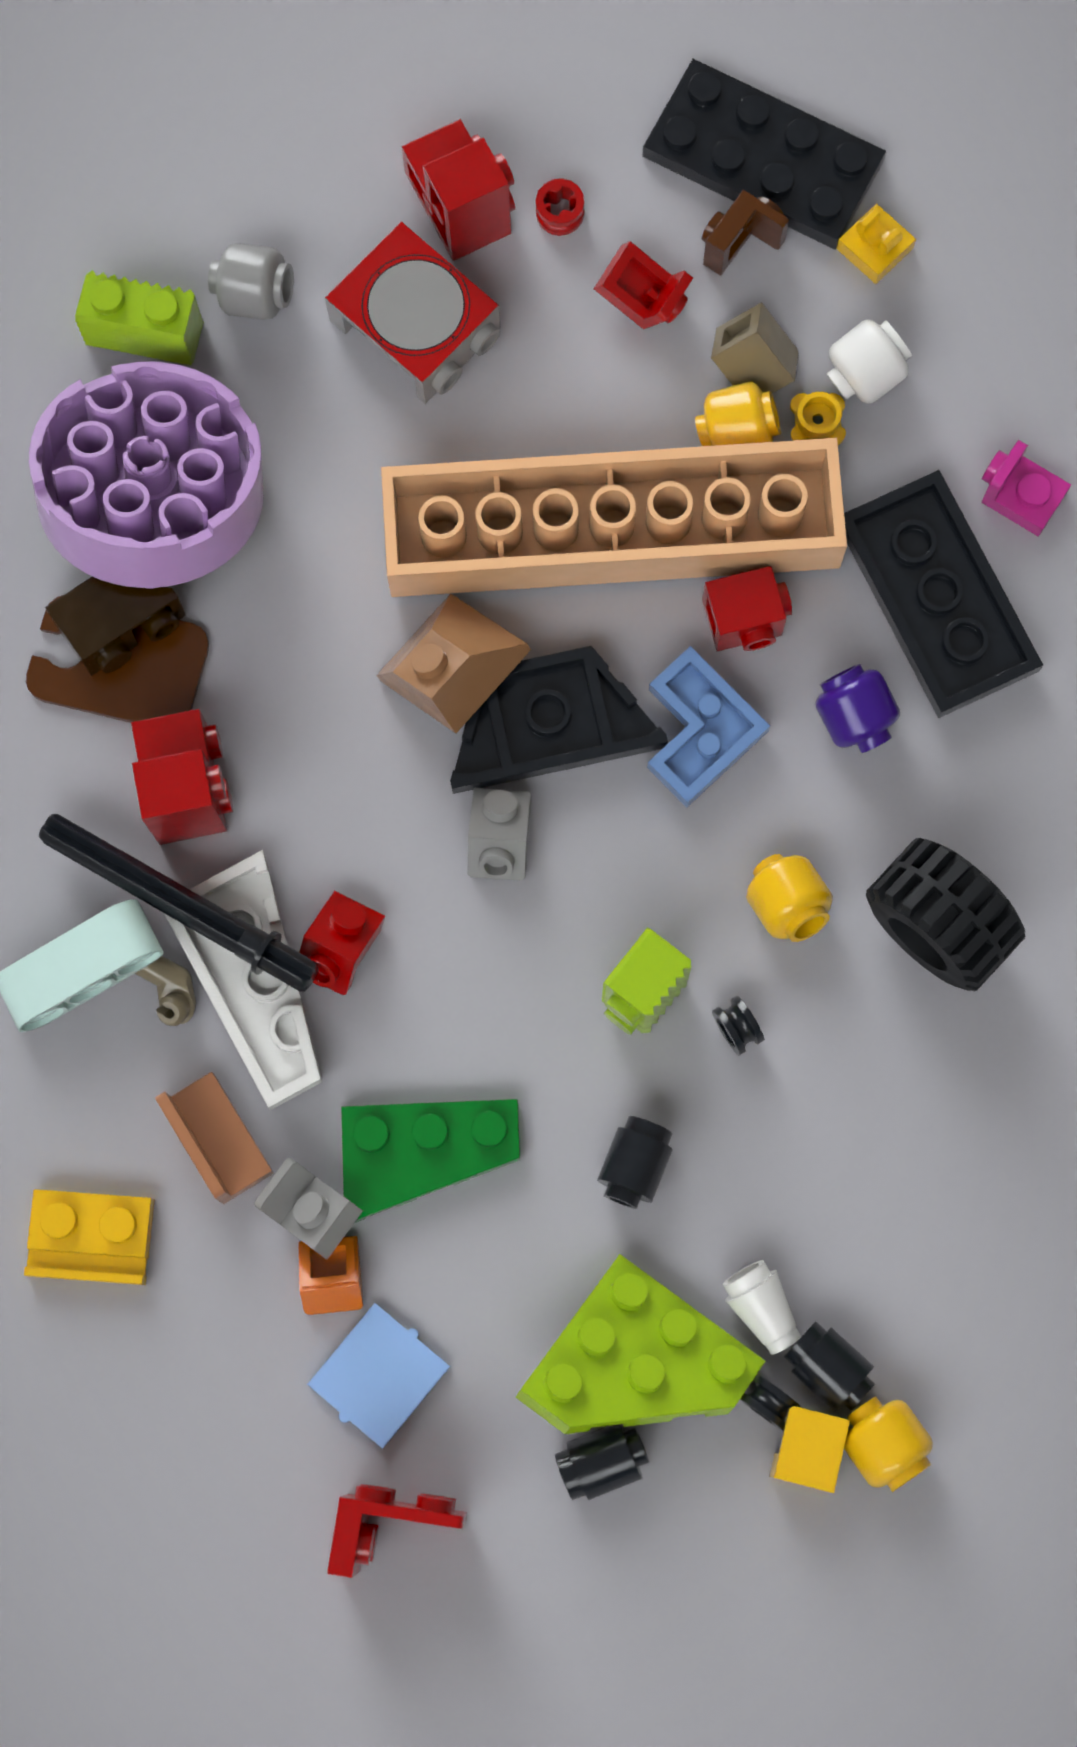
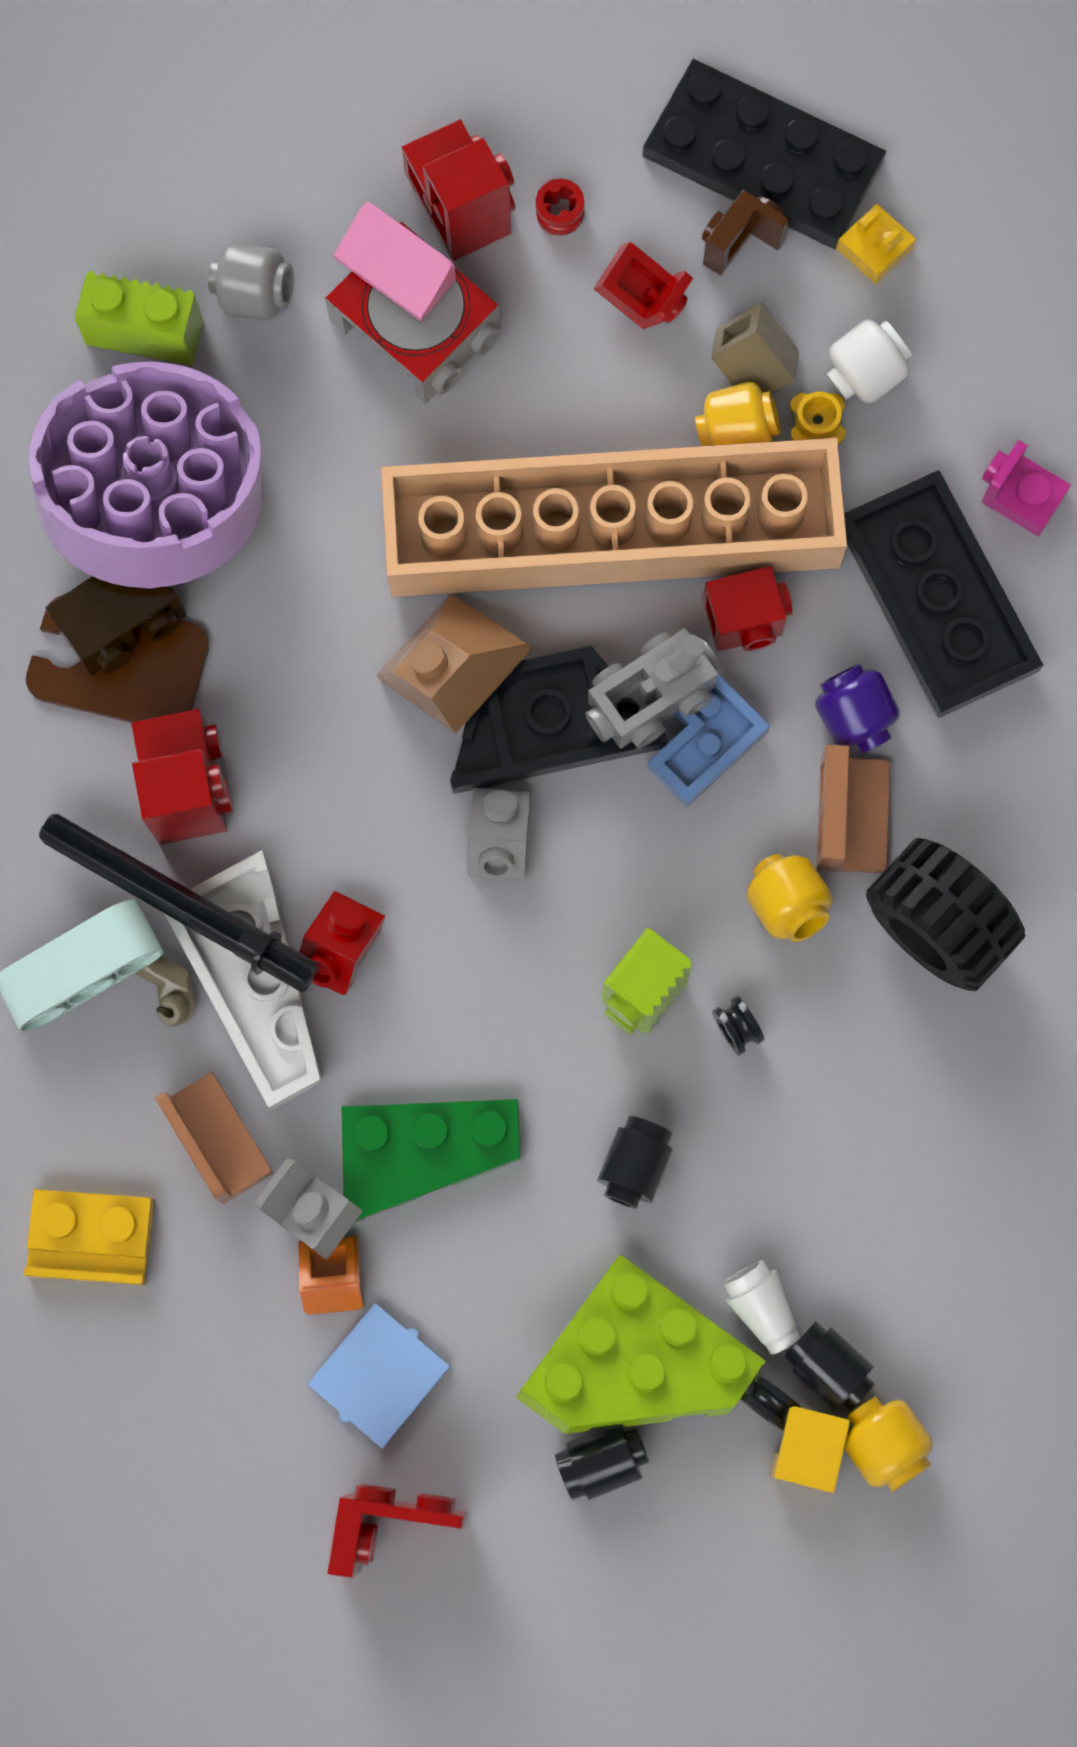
none -> bright pink slope [333,201,456,322]
none -> light grey brick [585,628,720,749]
none -> nougat panel [816,745,890,874]

